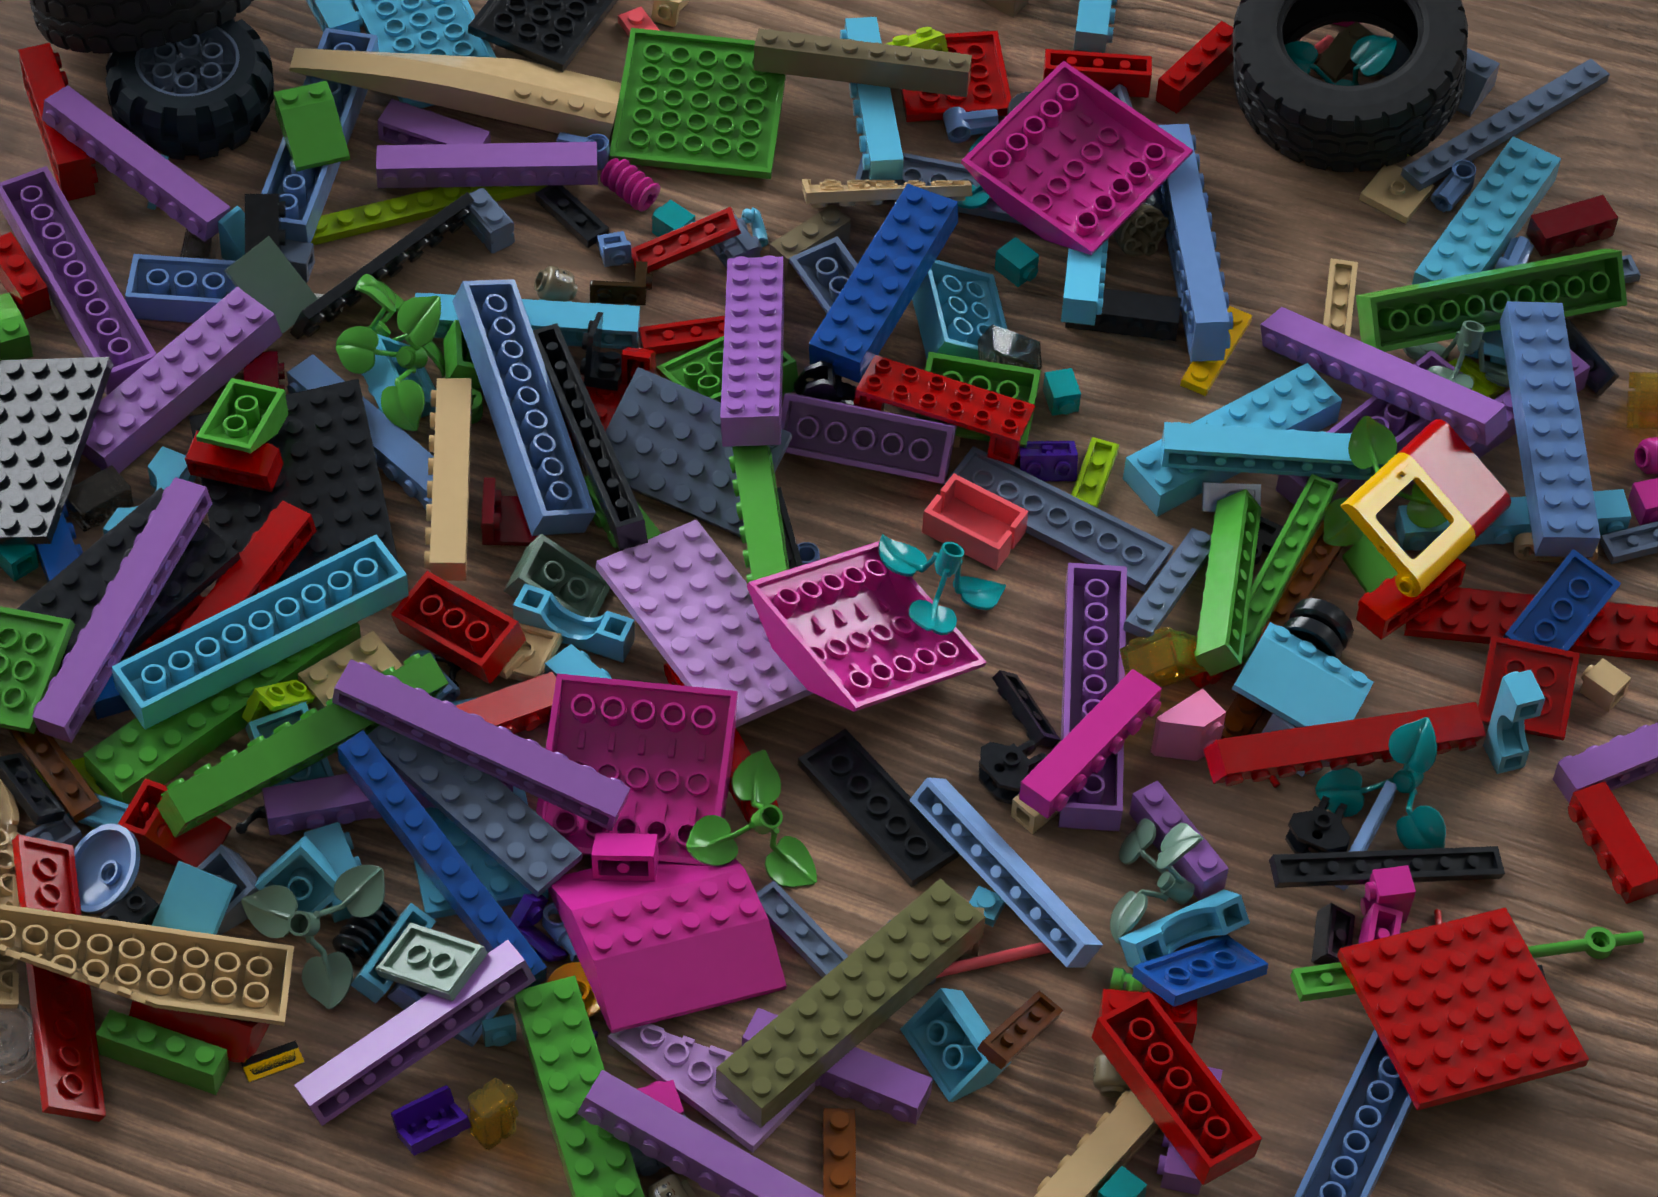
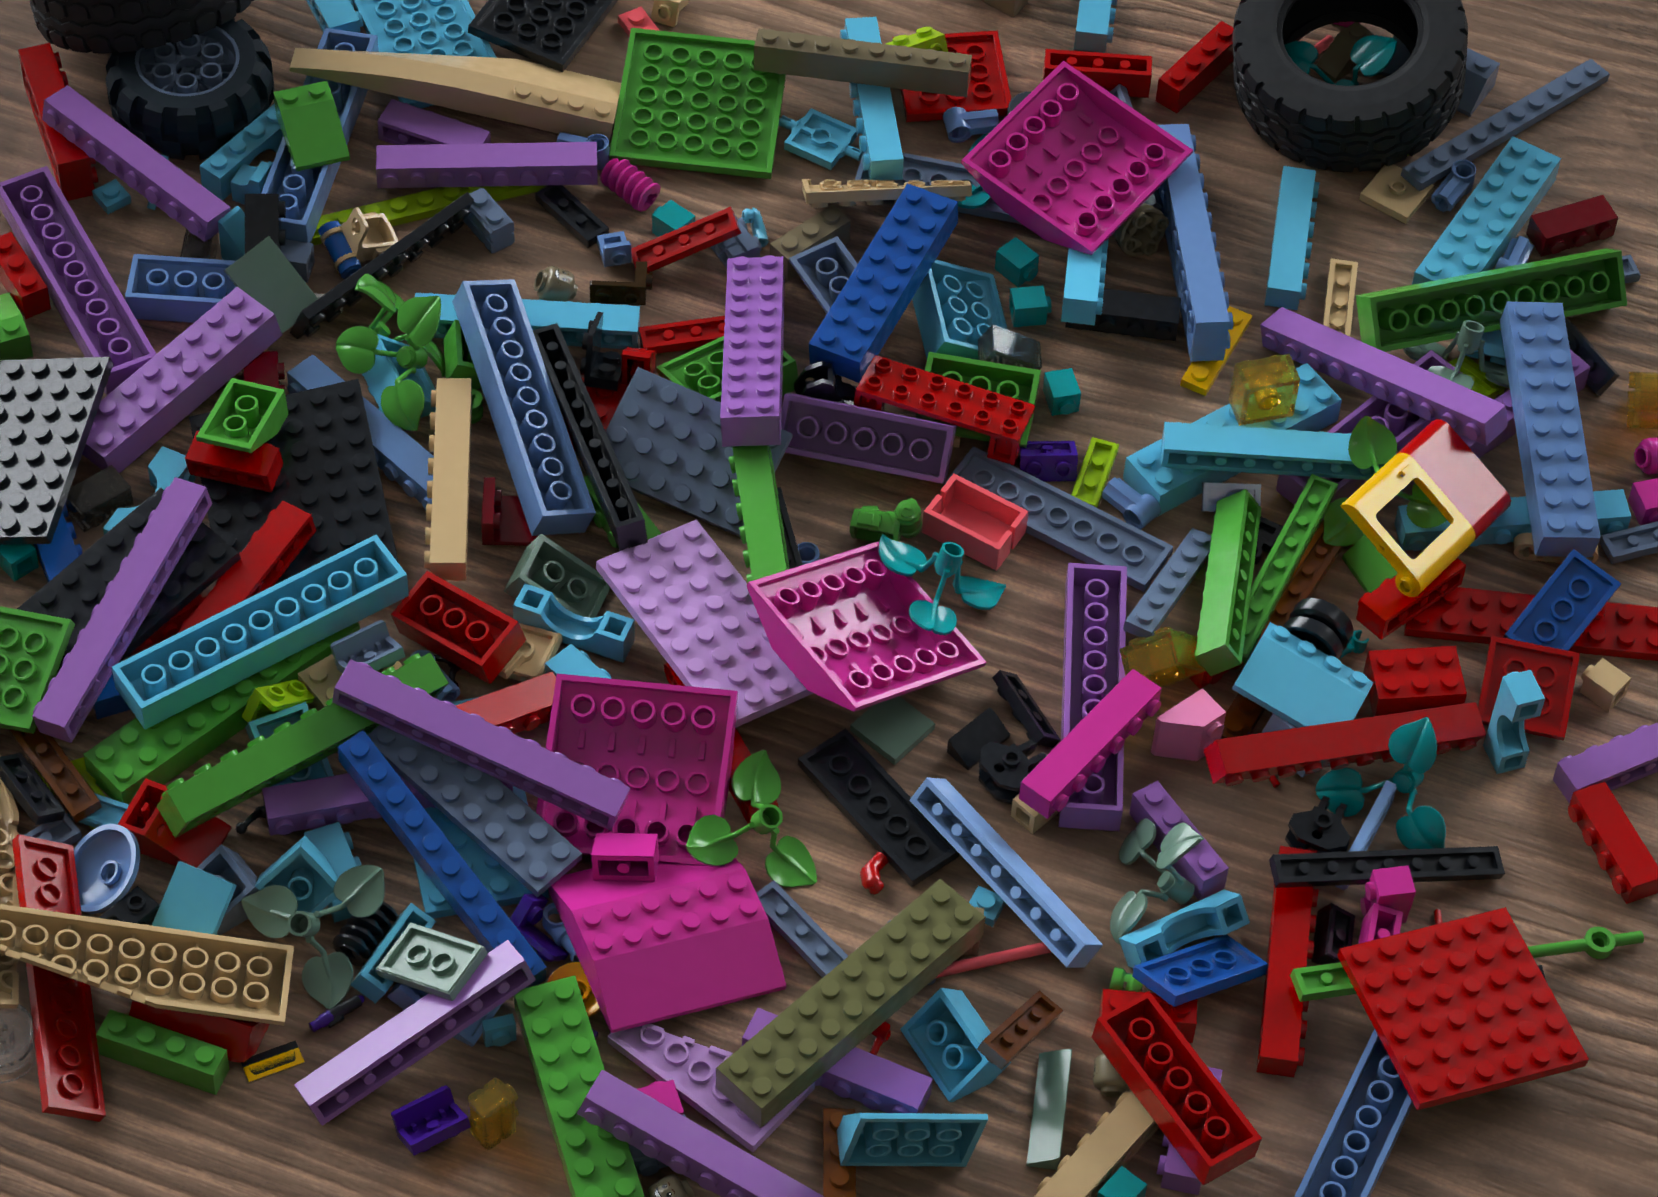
none -> medium azure plate [92,179,131,214]
none -> medium azure arch [199,103,283,201]
none -> medium azure brick [230,161,273,205]
none -> piece [308,995,365,1032]
none -> tan piece [318,207,398,279]
none -> sand blue bracket [330,620,406,673]
none -> medium azure plate [779,108,863,170]
none -> medium azure slope [836,1113,988,1167]
none -> bright green piece [850,498,922,542]
none -> sand green tile [850,696,935,765]
none -> red arm [860,852,888,895]
none -> red hand [869,1021,891,1056]
none -> black slope [947,708,1011,770]
none -> teal brick [1008,285,1052,327]
none -> sand green slope [1026,1049,1072,1170]
none -> medium blue piece [1102,477,1161,530]
none -> clear yellow brick [1228,354,1300,426]
none -> red brick [1256,846,1319,1078]
none -> medium azure brick [1264,166,1320,310]
none -> teal hand [1340,630,1369,659]
none -> red brick [1363,645,1467,717]

